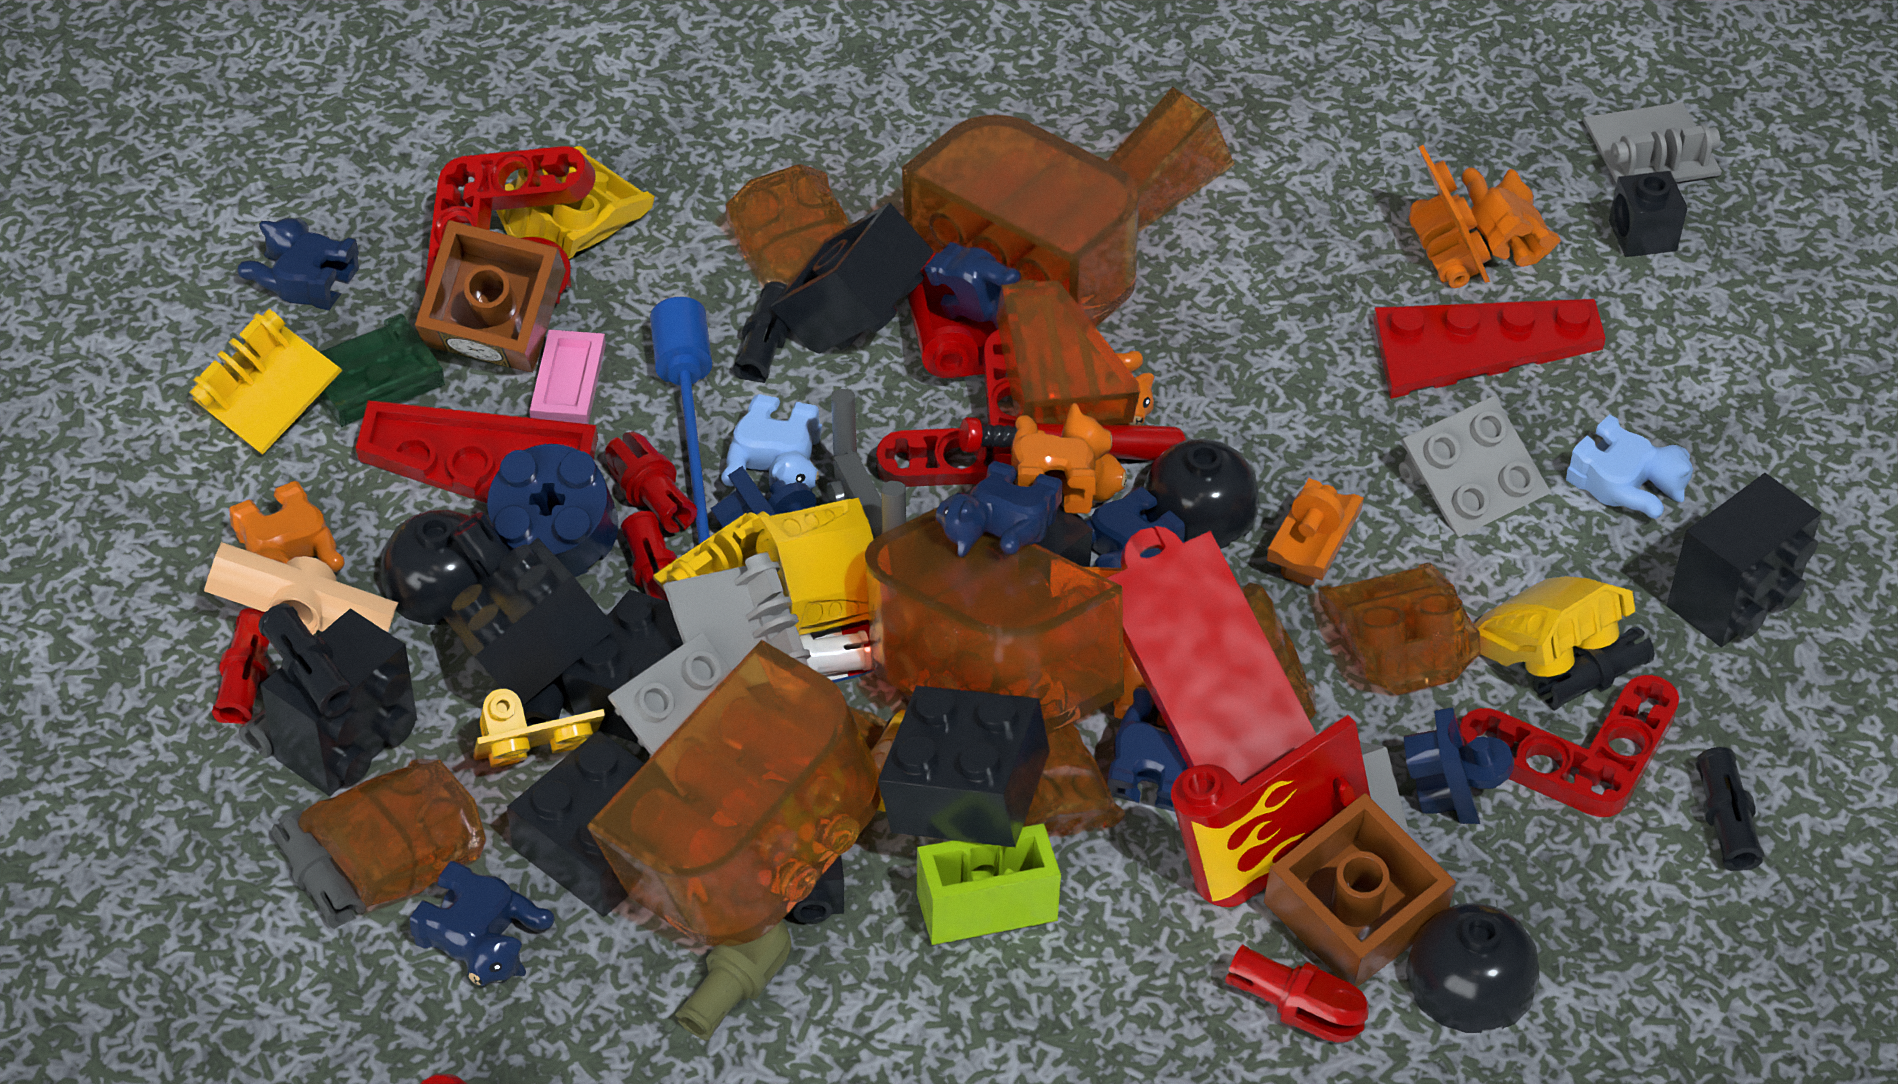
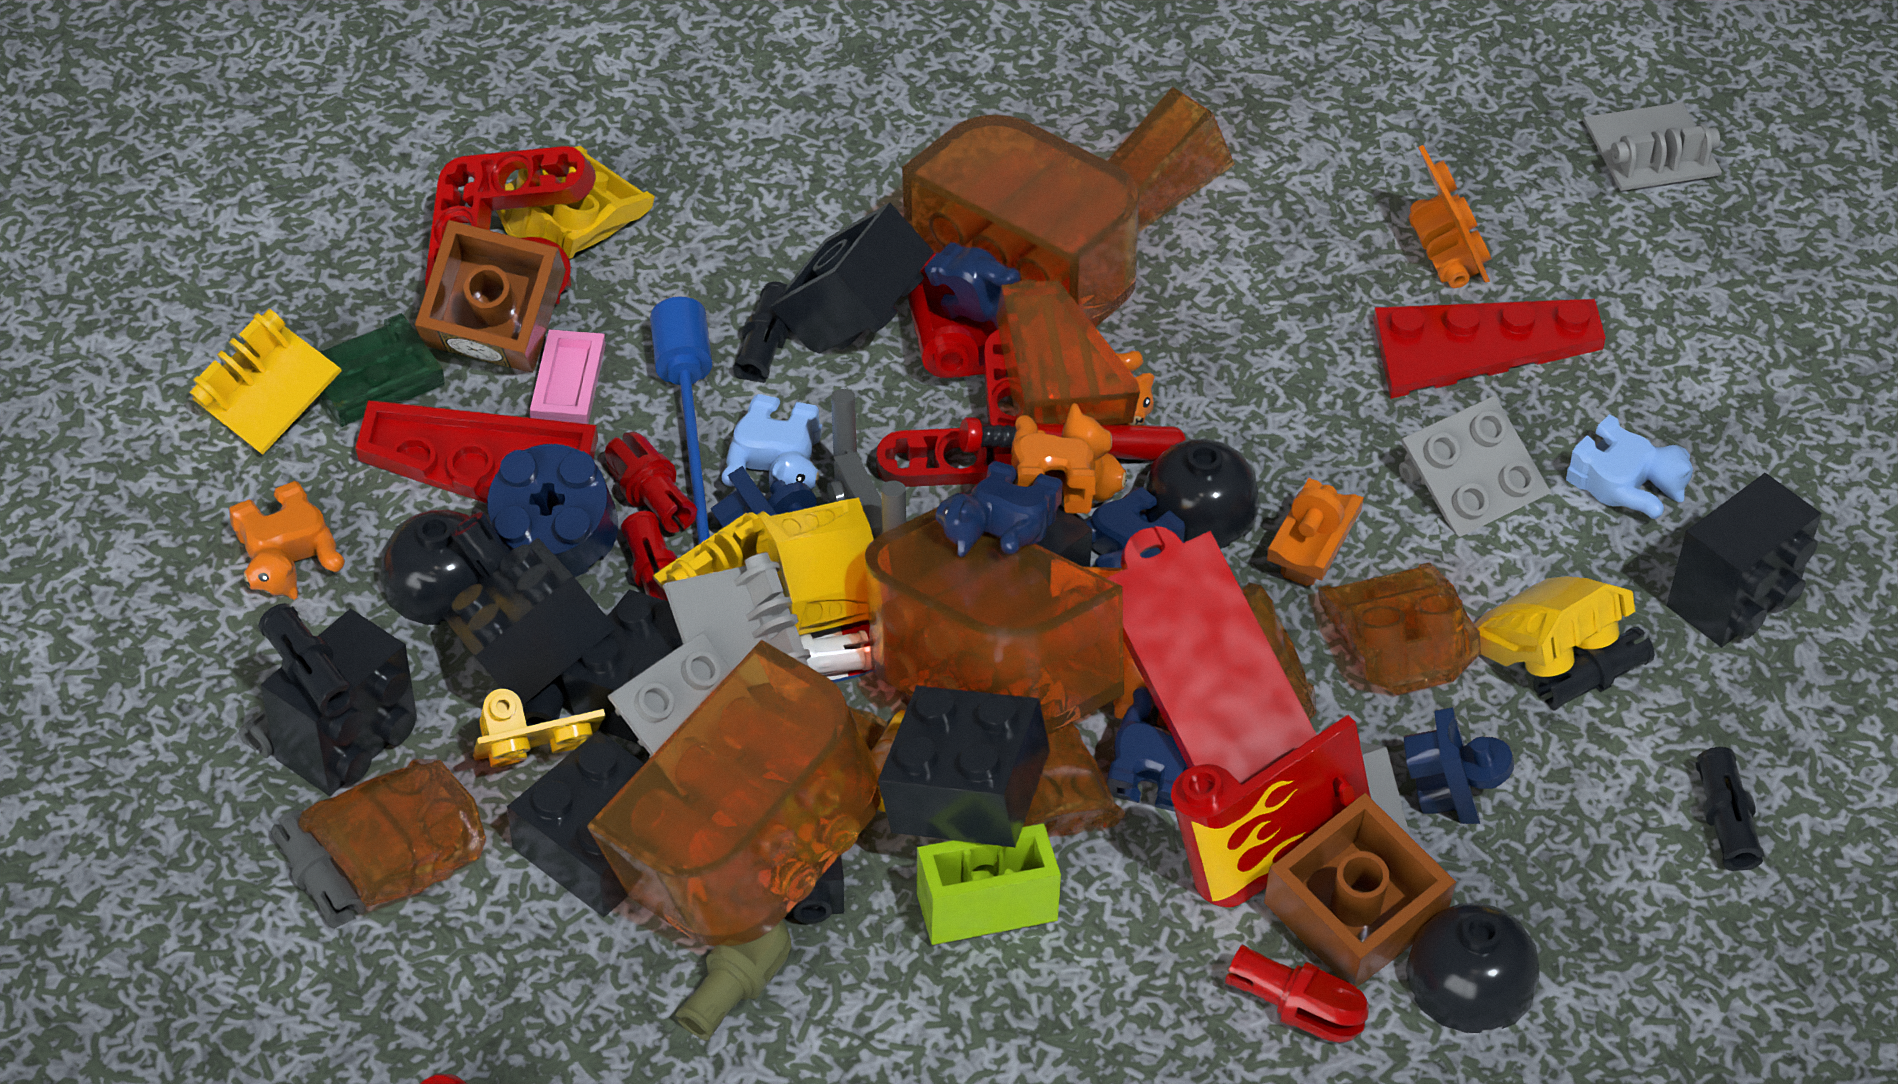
light nougat piece [204,542,398,634] -> none
red pin [212,608,270,724] -> none
dark blue animal [237,218,359,311] -> none
dark blue animal [410,860,555,986] -> none
clear orange slope [726,164,851,287] -> none
red beam [1460,675,1679,817] -> none
orange animal [1461,167,1561,267] -> none
black brick [1608,171,1688,257] -> none

